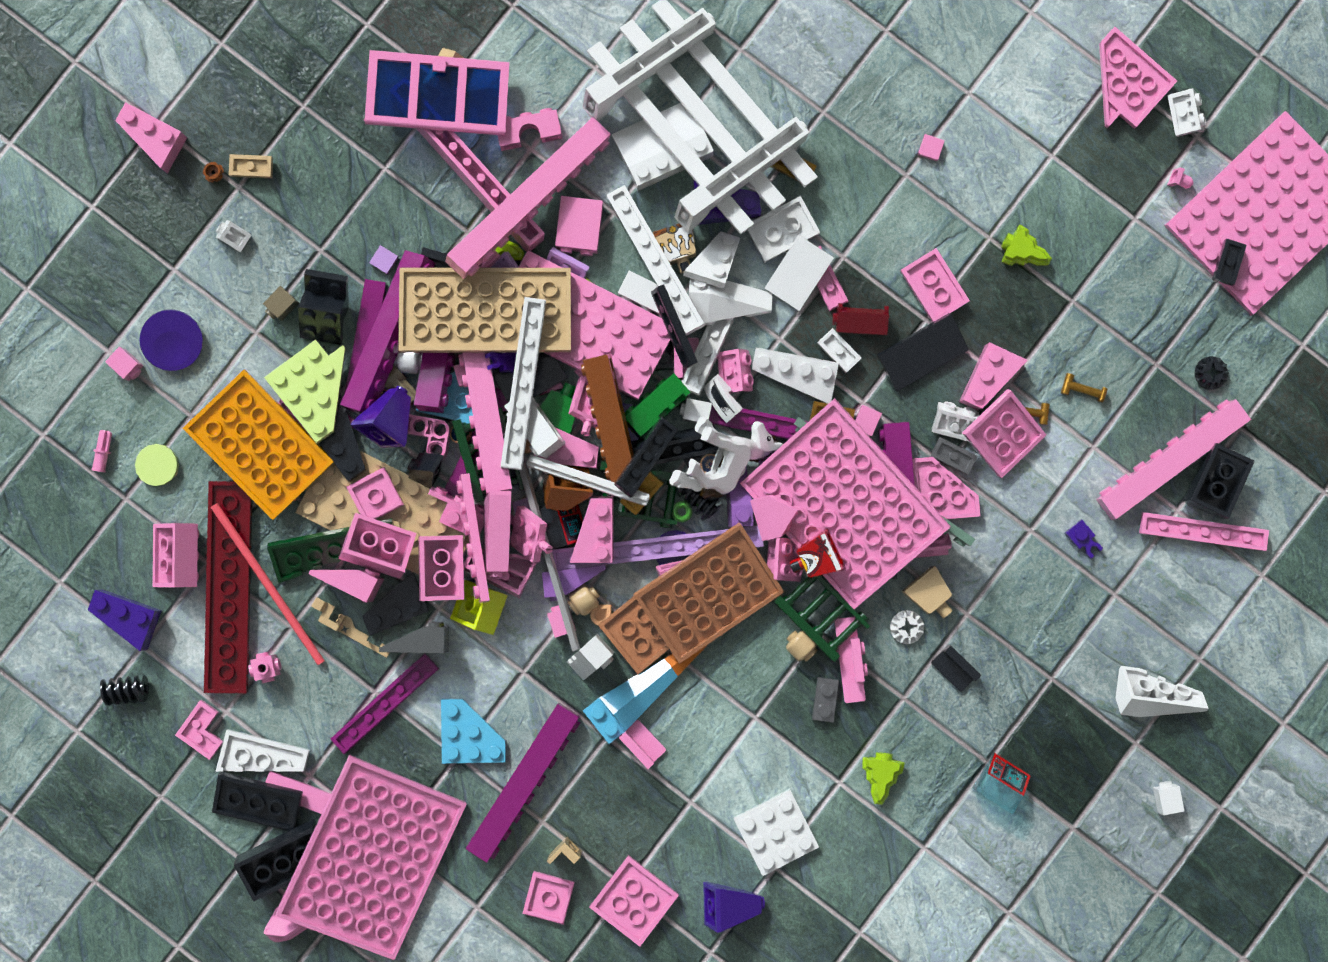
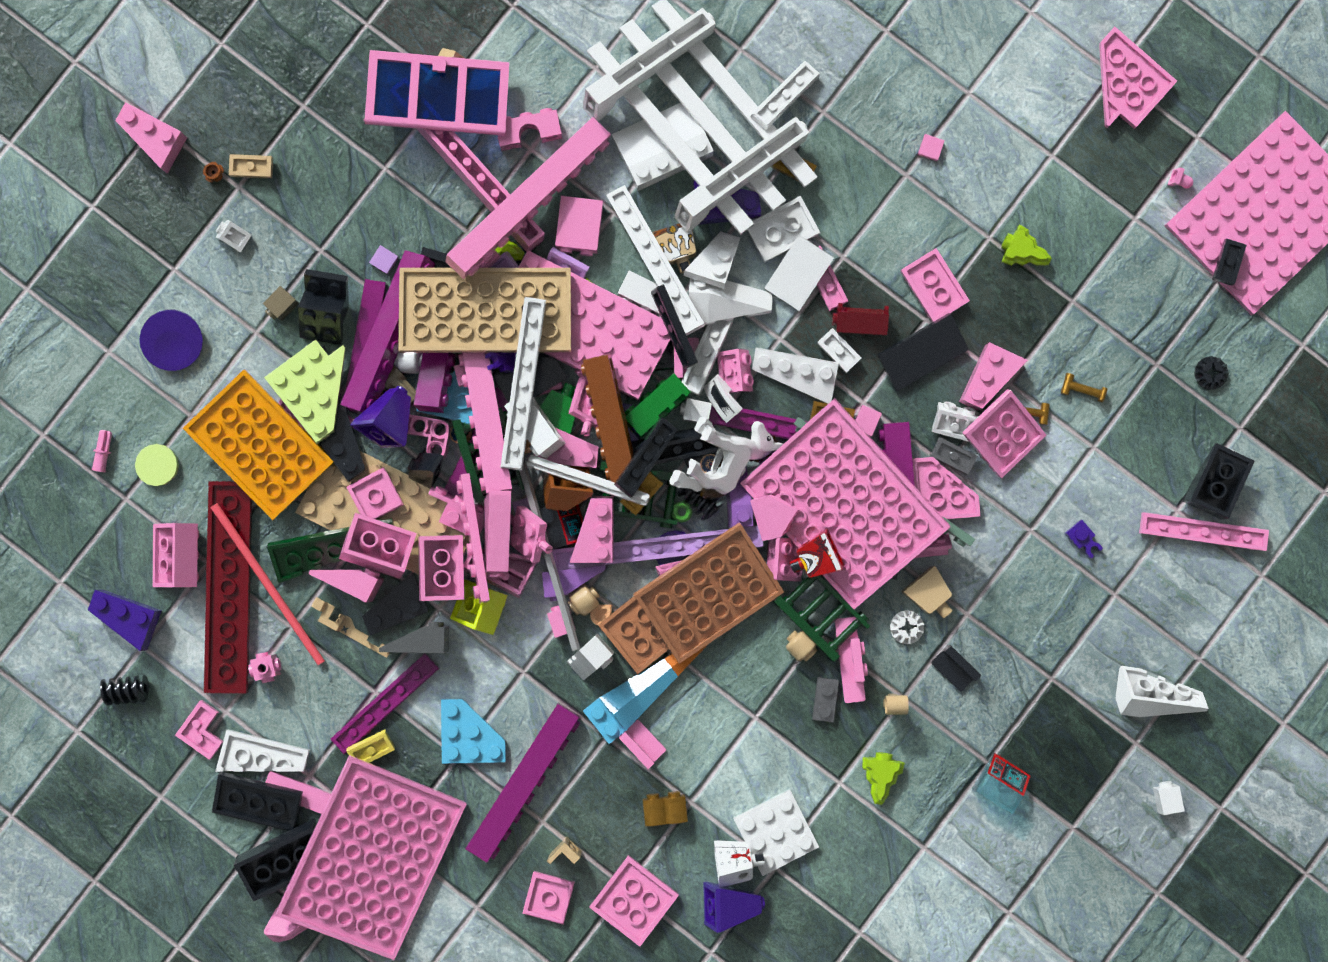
bright pink brick [105,346,144,381] -> none
bright pink brick [1096,399,1251,520] -> none
white bracket [1168,88,1206,137] -> none
none -> light yellow plate [347,730,395,763]
none -> pearl gold brick [643,791,688,826]
none -> white torso [714,841,764,887]
none -> white tile [750,61,820,130]
none -> tan piece [883,694,909,715]

